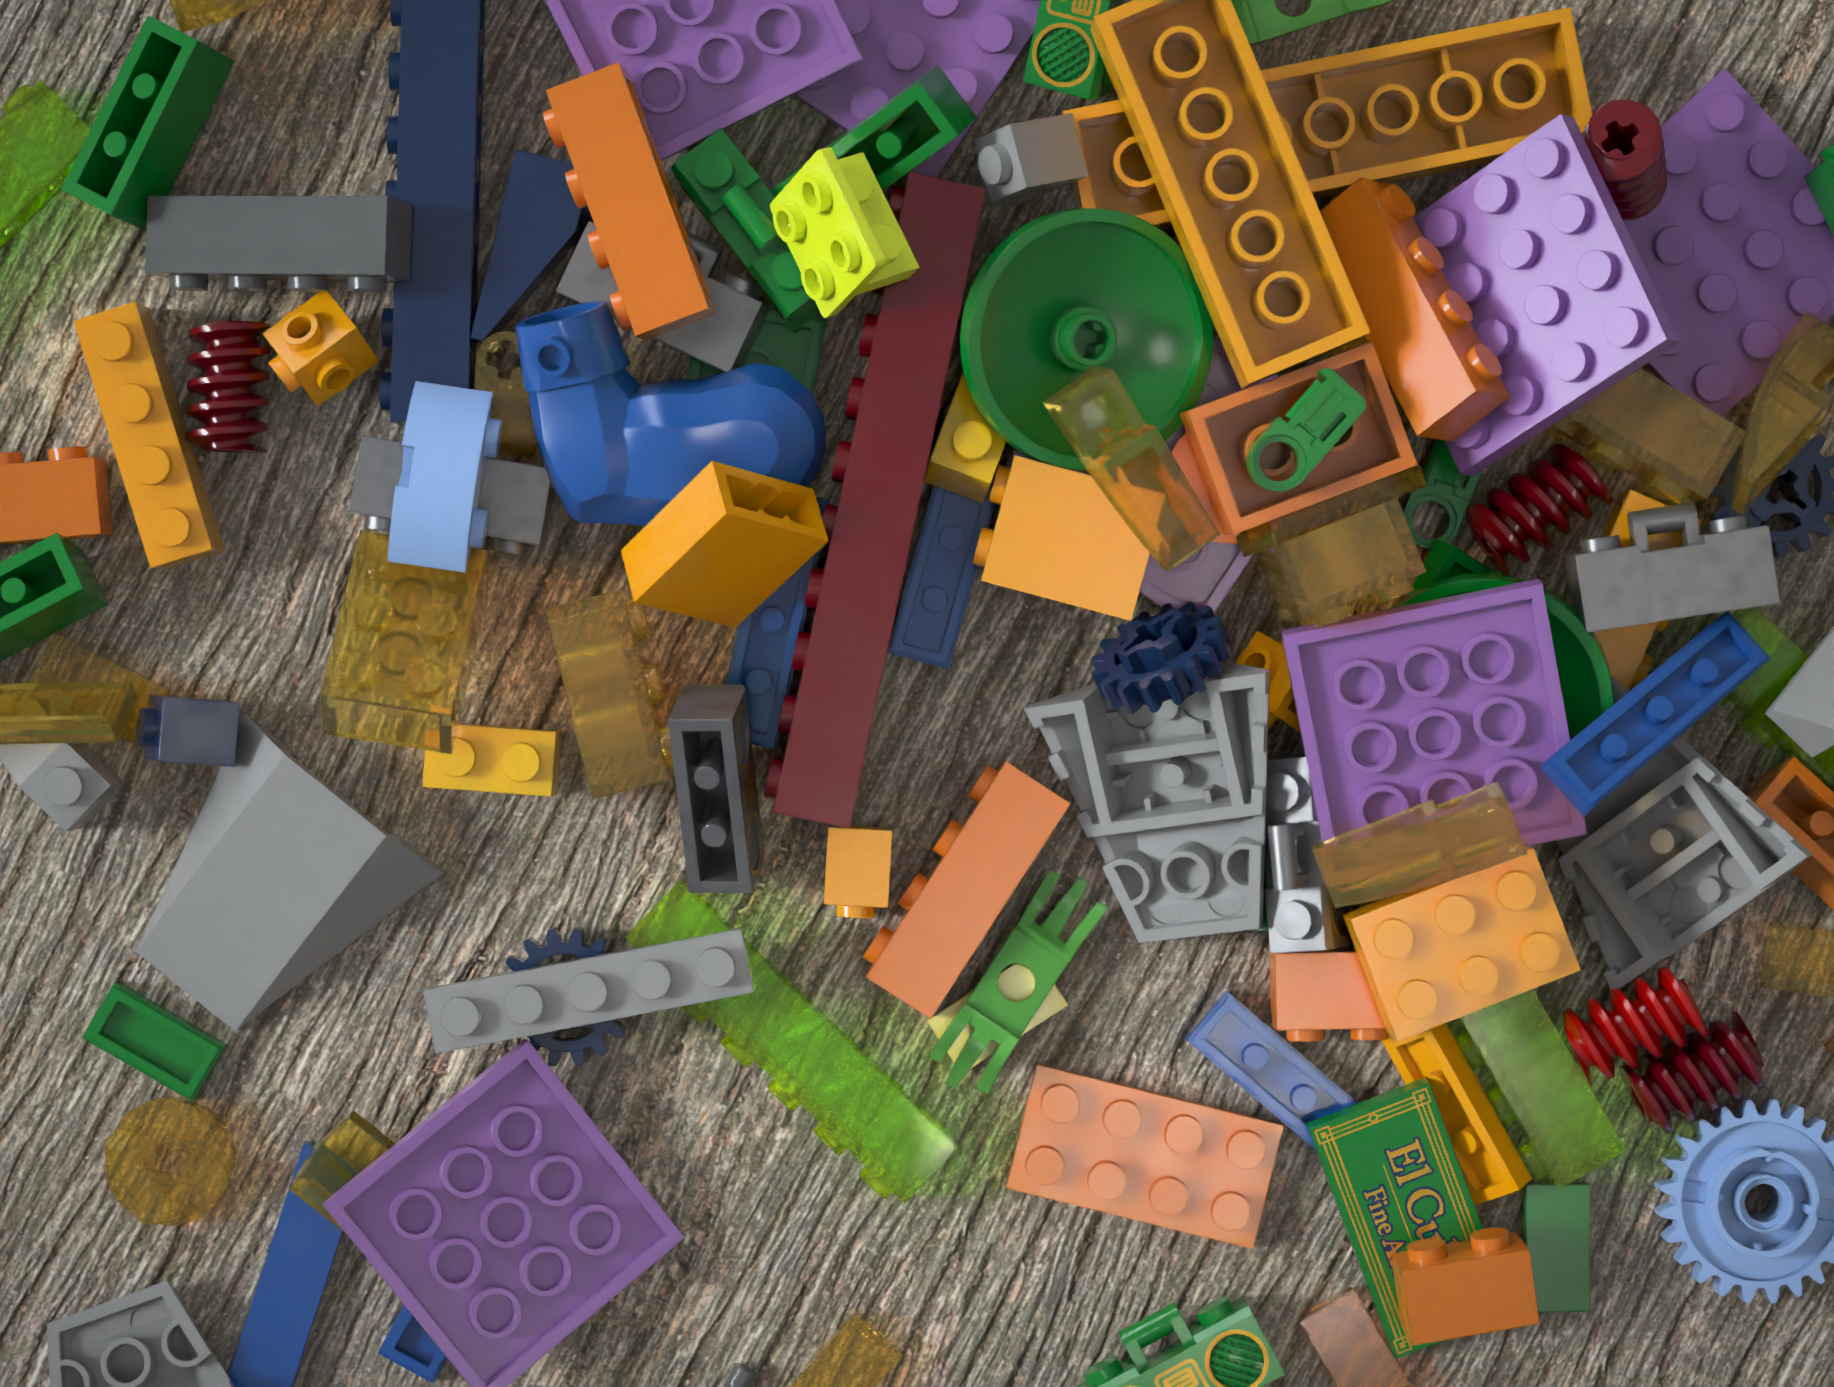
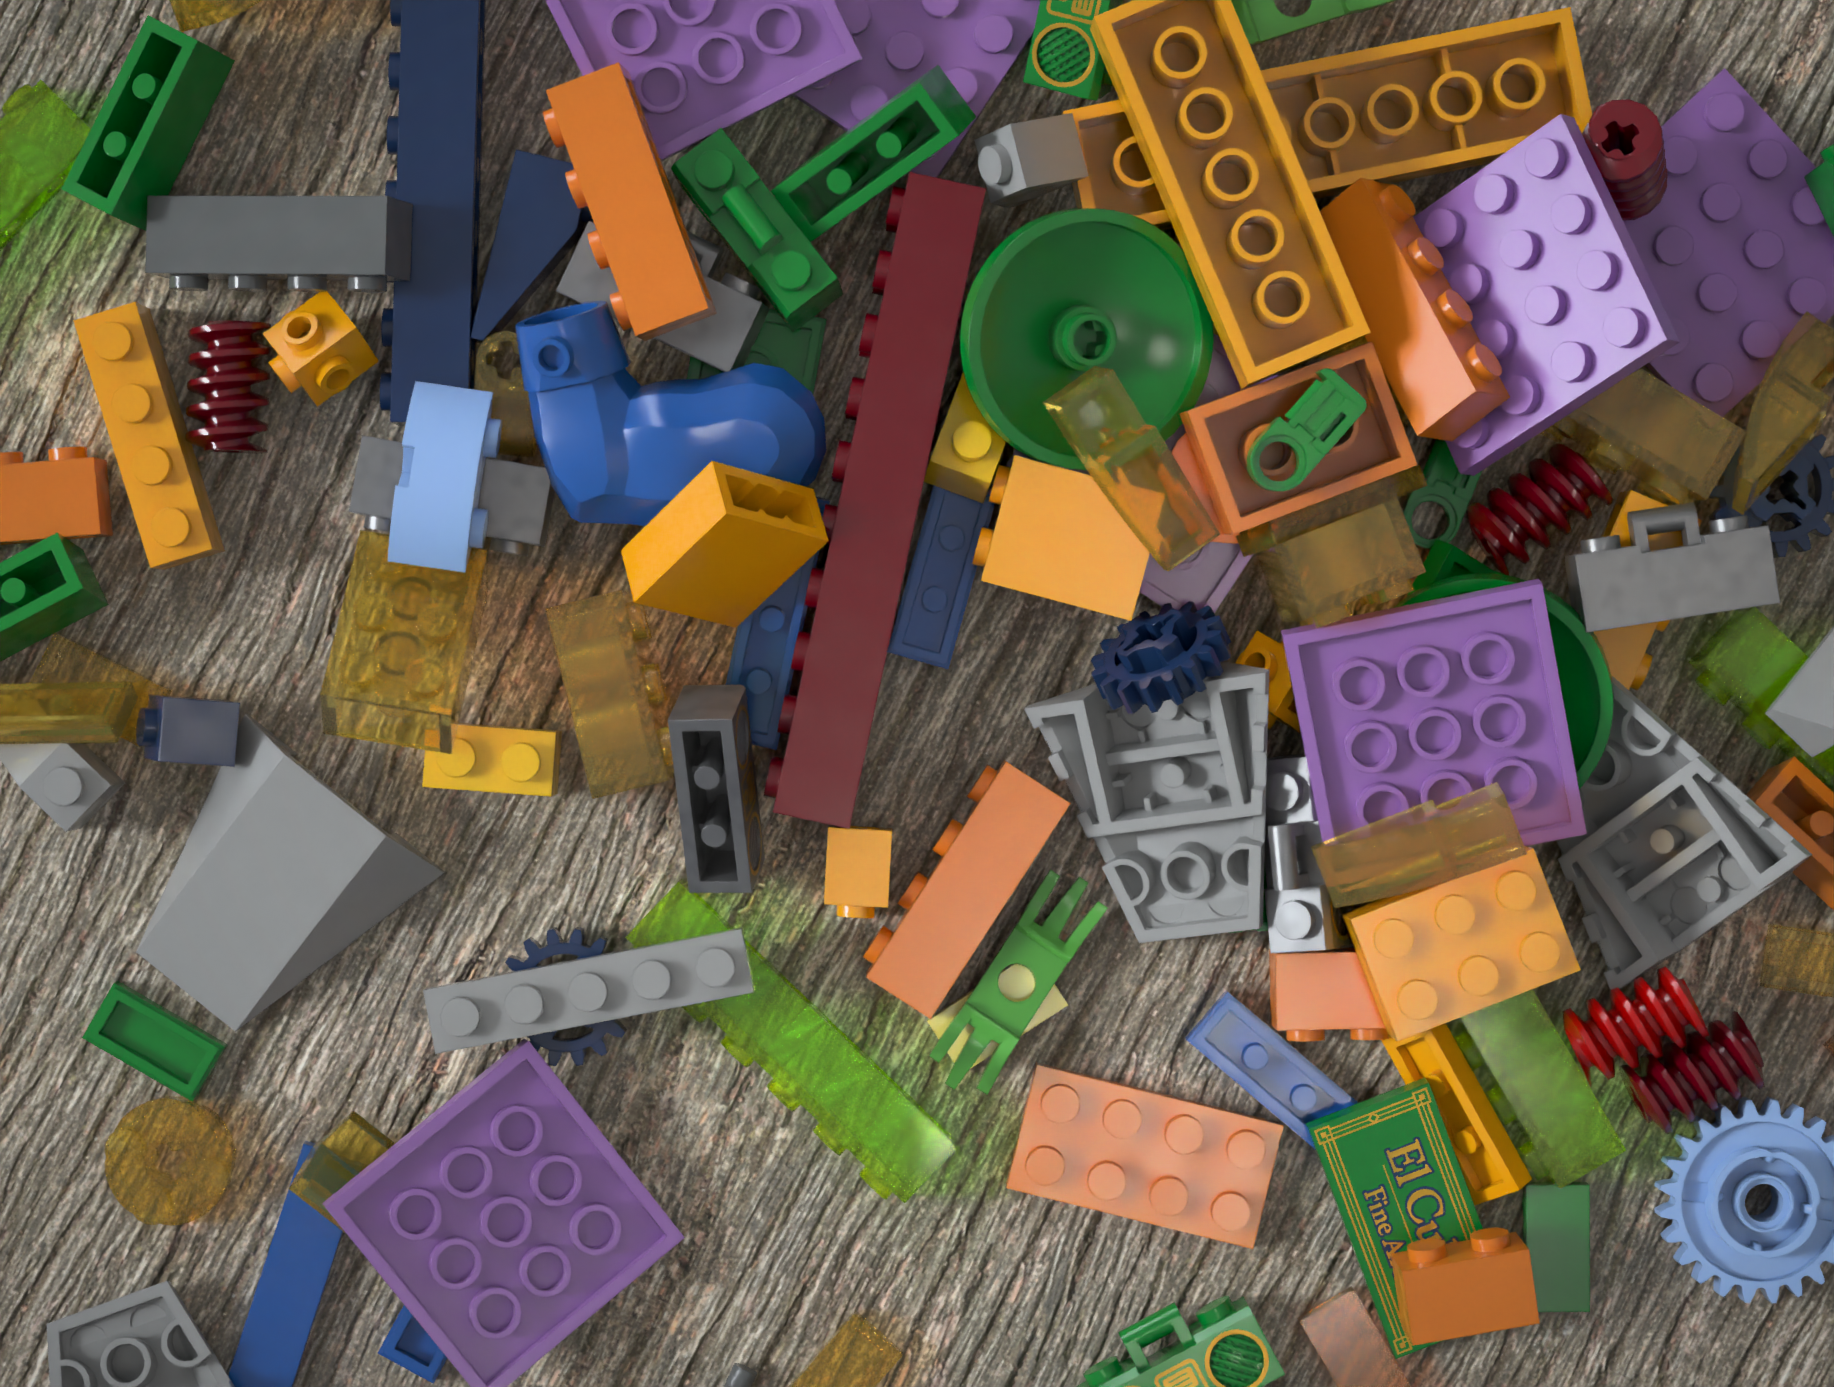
neon yellow bracket [770,147,920,318] -> none
blue tile [1540,611,1771,817] -> none

